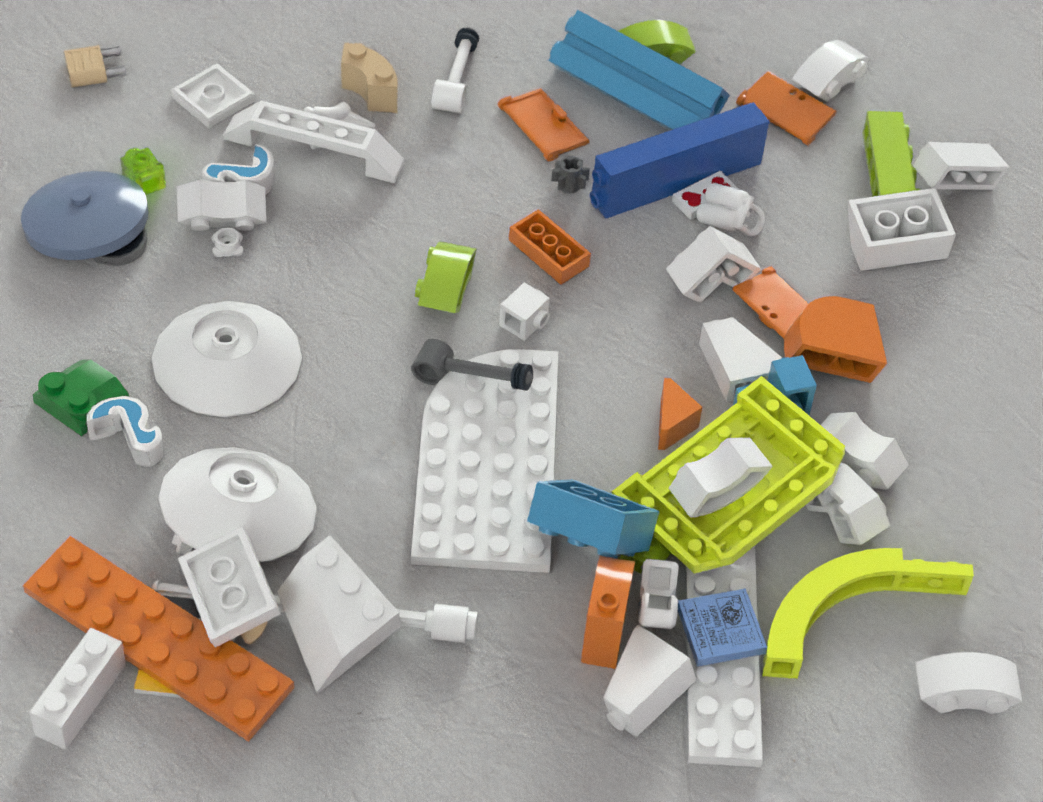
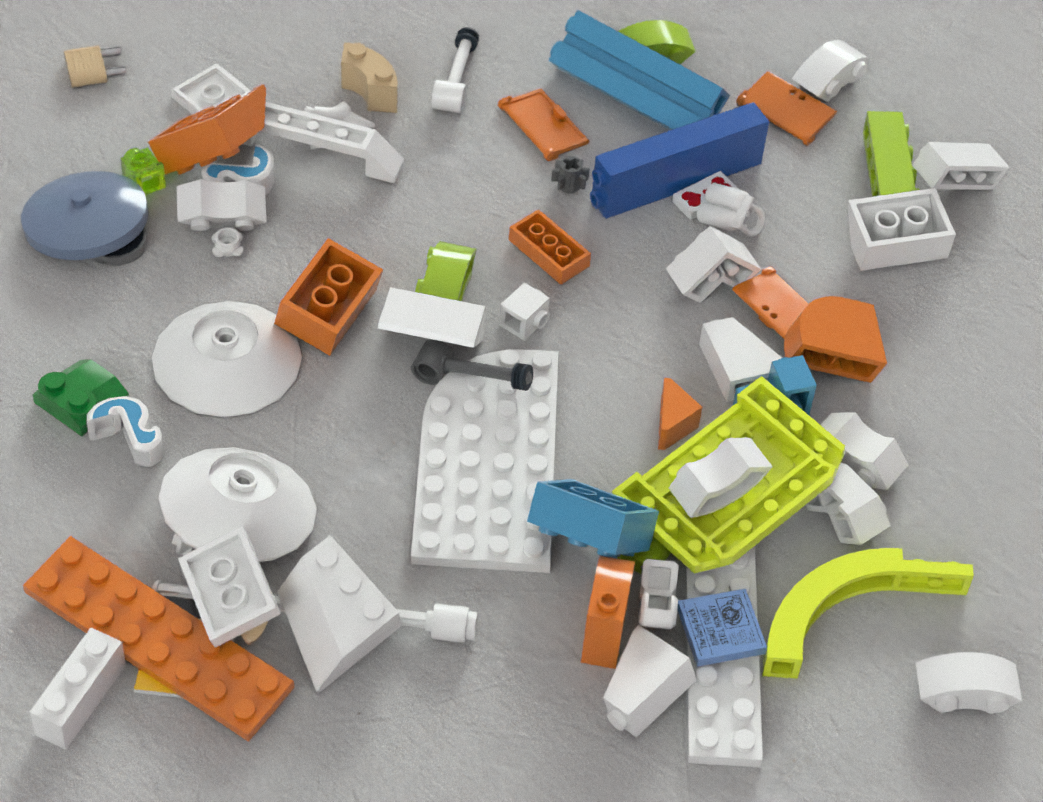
none -> orange wedge [148,84,266,175]
none -> orange brick [274,238,383,356]
none -> white slope [378,287,485,348]

